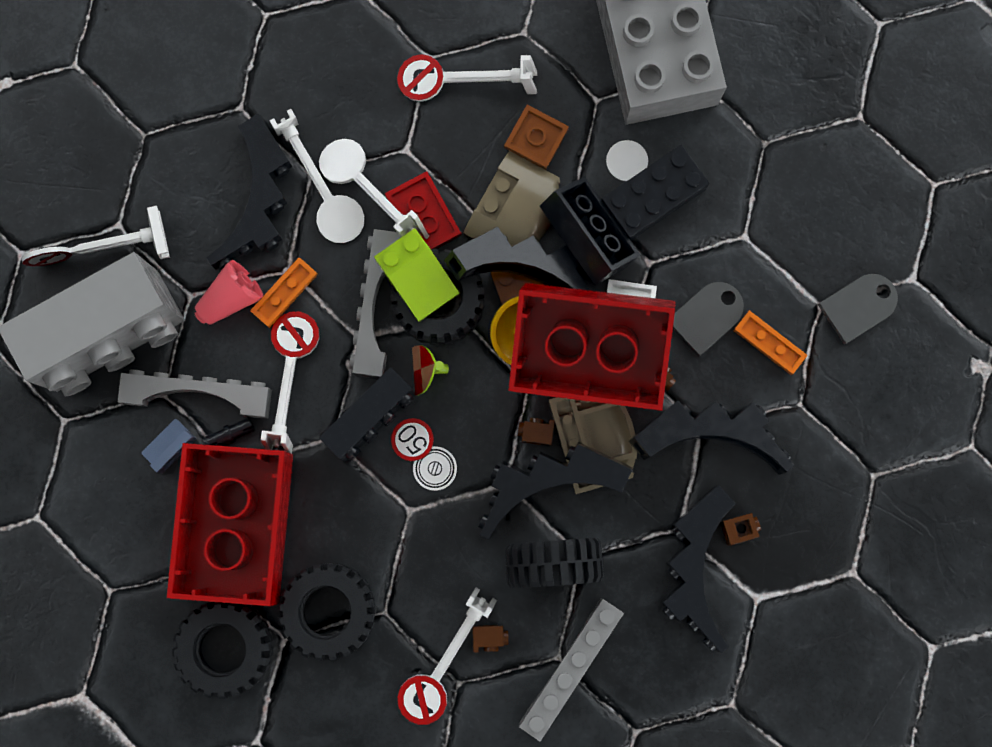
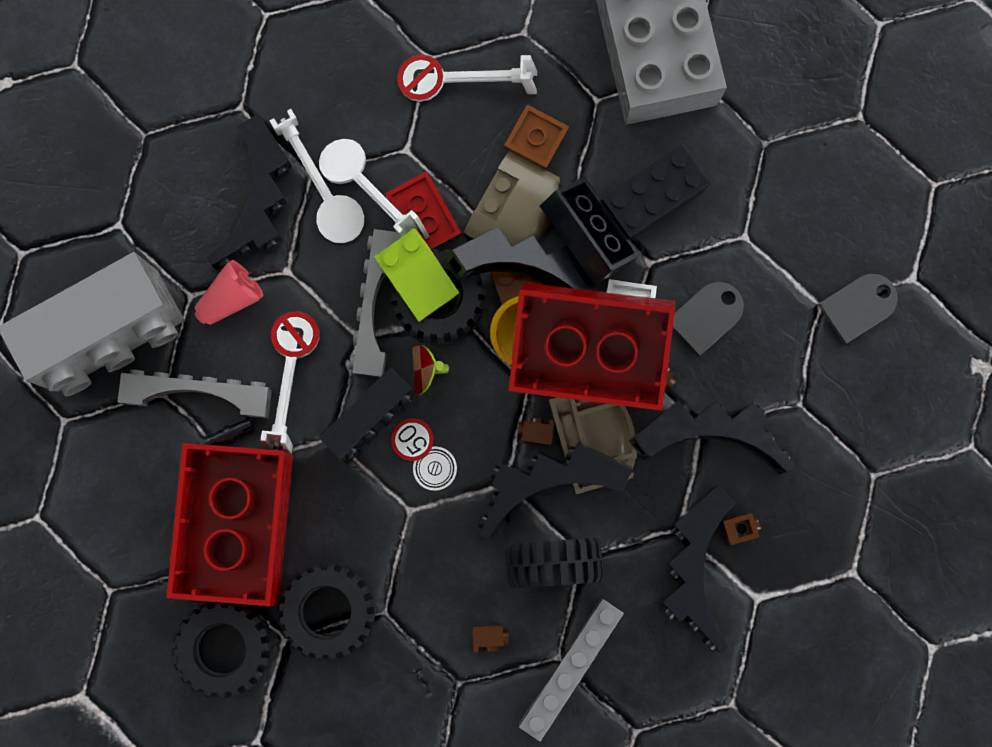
white piece [22,206,170,266] -> none
sand blue panel [142,419,197,474] -> none
orange plate [250,257,318,328] -> none
white piece [398,588,497,725] -> none
white sticker [606,140,648,181] -> none
orange plate [733,310,808,375] -> none

